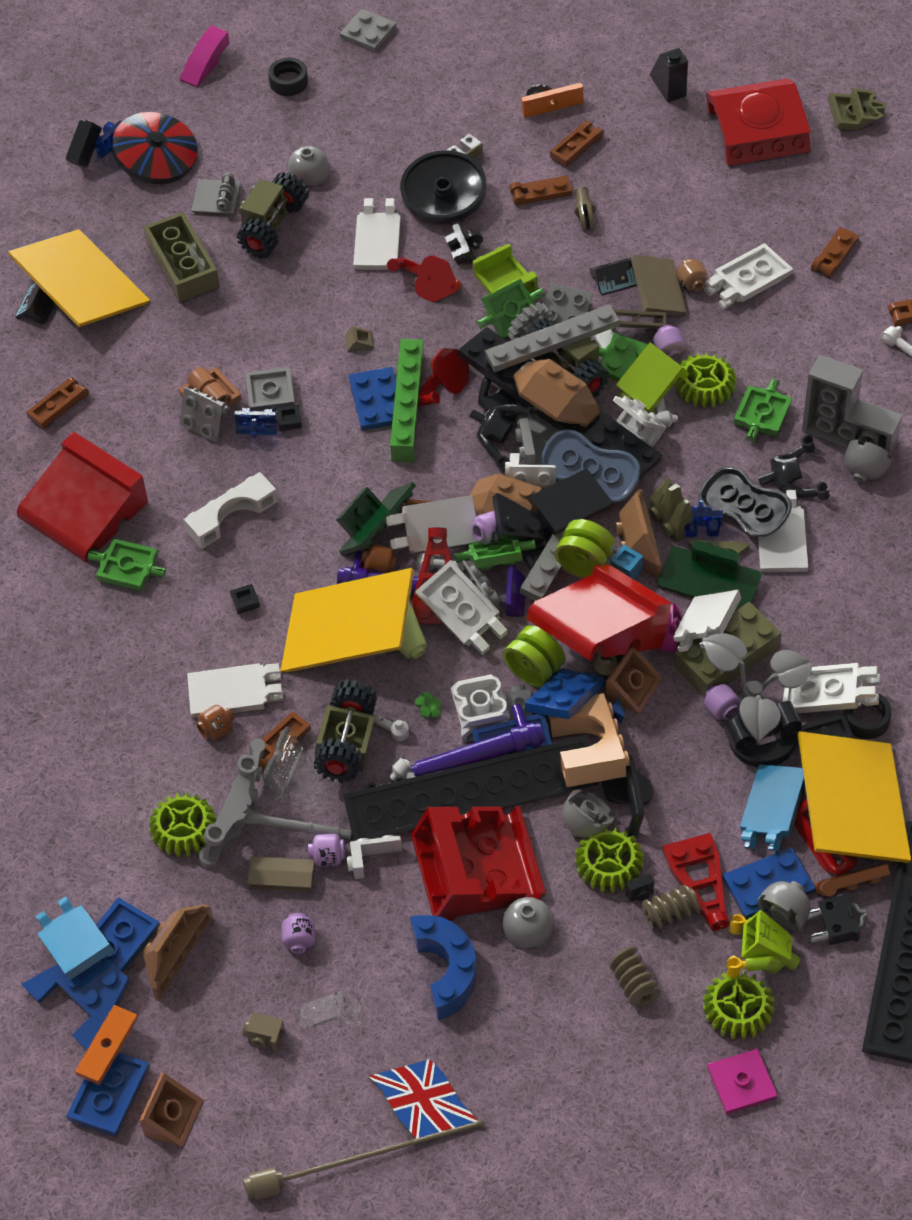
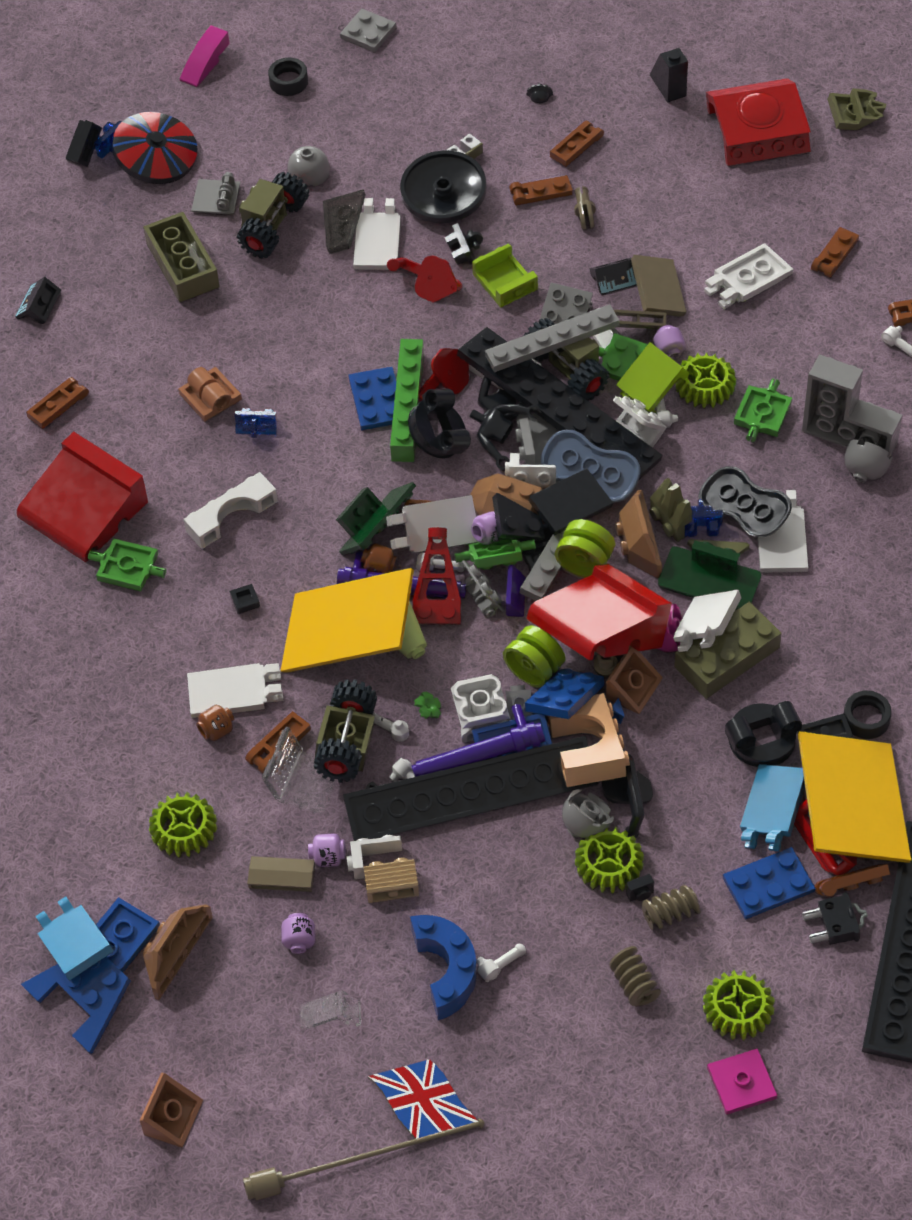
yellow piece [8,229,150,327] -> none
blue plate [66,1053,150,1137] -> none
orange tile [75,1005,138,1085] -> none
light grey hinge [179,387,230,443] -> none
light grey piece [198,738,351,868] -> none
dark tan brick [243,1012,285,1053] -> none
light grey plate [245,367,295,413] -> none
black plate [276,404,302,431] -> none
dark tan slope [345,326,373,351] -> none
red panel [411,806,546,921] -> none
white tile [415,560,507,655] -> none
bright green plate [476,279,545,338] -> none
light grey cylinder [502,897,554,949] -> none
light grey gear [508,302,553,340] -> none
medium nougat wedge [513,359,600,427] -> none
orange tile [521,83,584,118] -> none
dark azure panel [610,544,643,580] -> none
red plate [662,833,730,931] -> none
medium nougat head [676,259,709,292] -> none
light grey plant [702,634,812,741] -> none
lavender head [704,684,741,721] -> none
lime torso [726,910,800,978] -> none
light grey cylinder [757,881,810,930] -> none
black piece [758,434,830,500] -> none
white tile [783,663,881,713] -> none
none -> clear smoke wing [323,189,366,254]
none -> tan brick [363,858,419,903]
none -> black piece [408,389,471,459]
none -> white piece [476,944,526,982]

